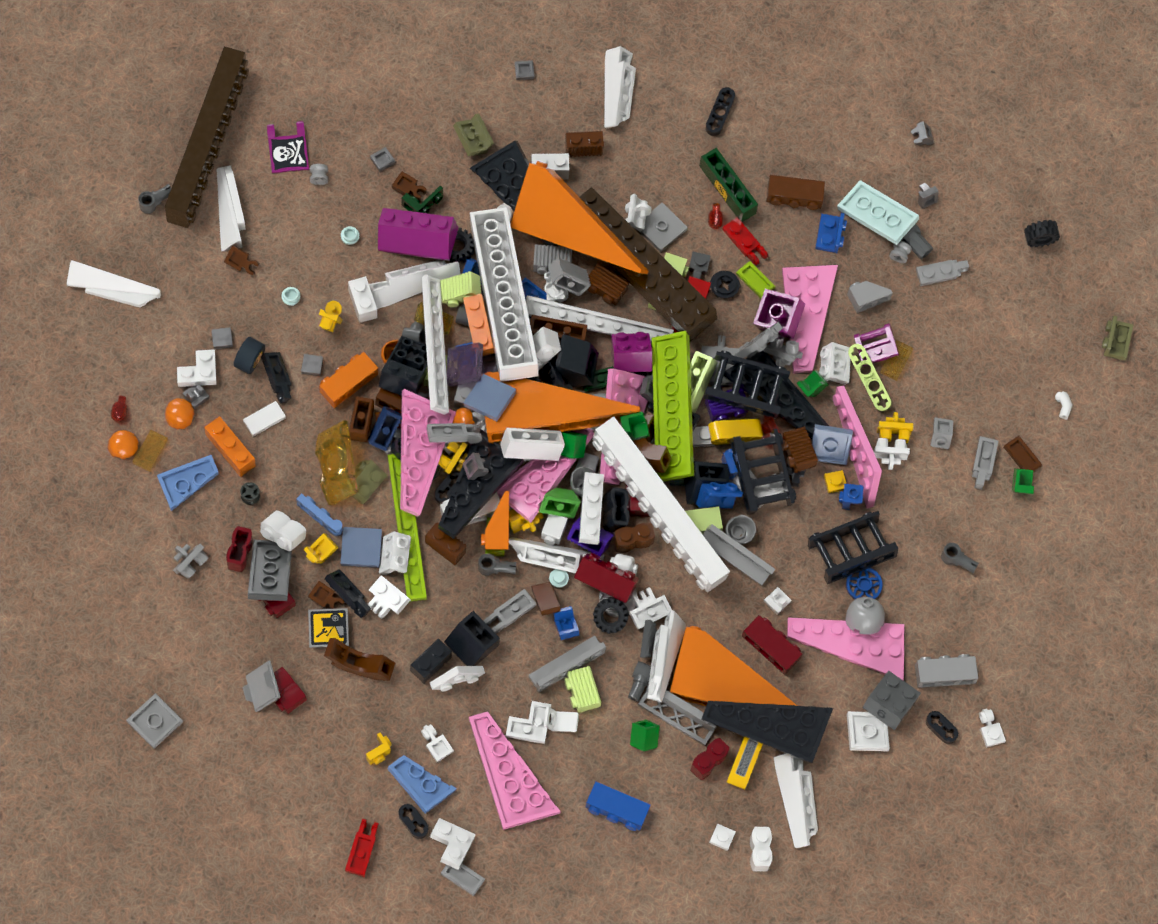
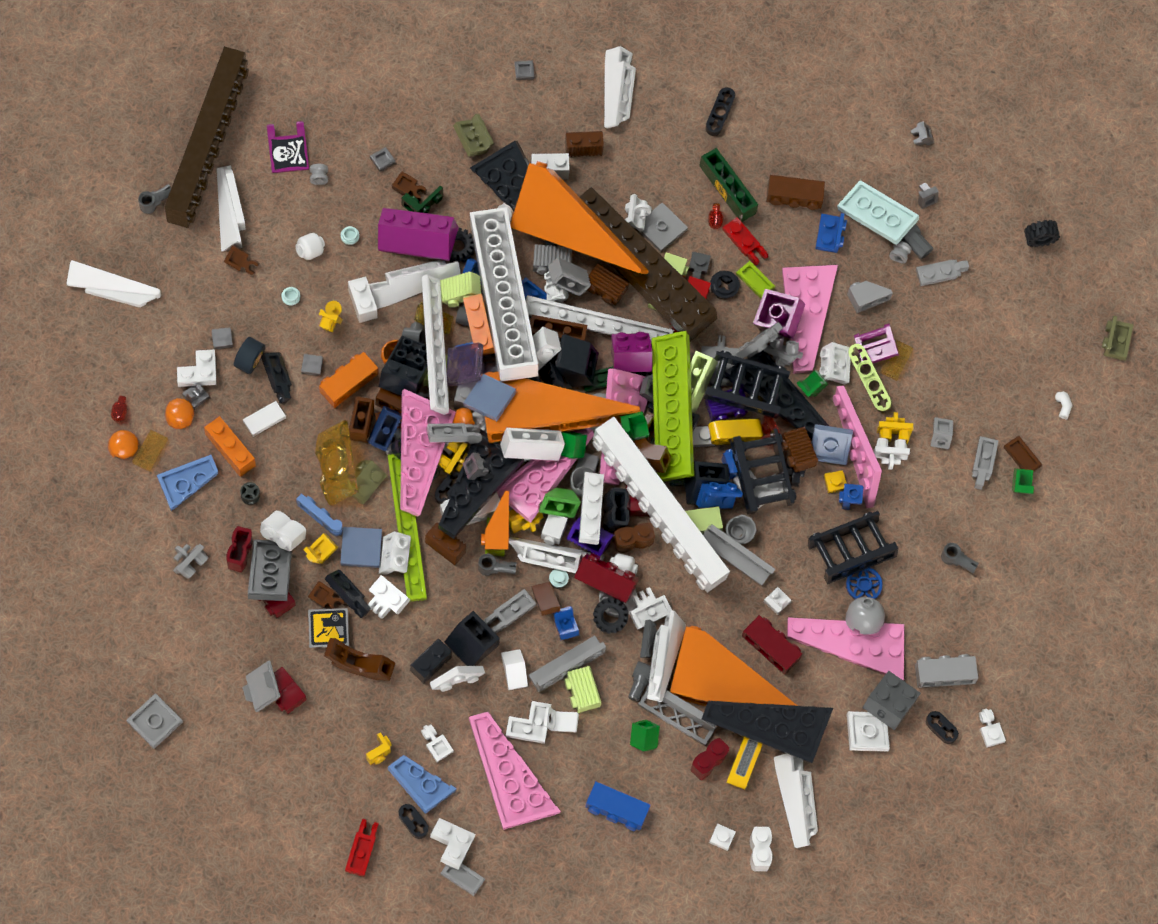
none -> white head [296,233,325,260]
none -> white slope [501,649,528,690]

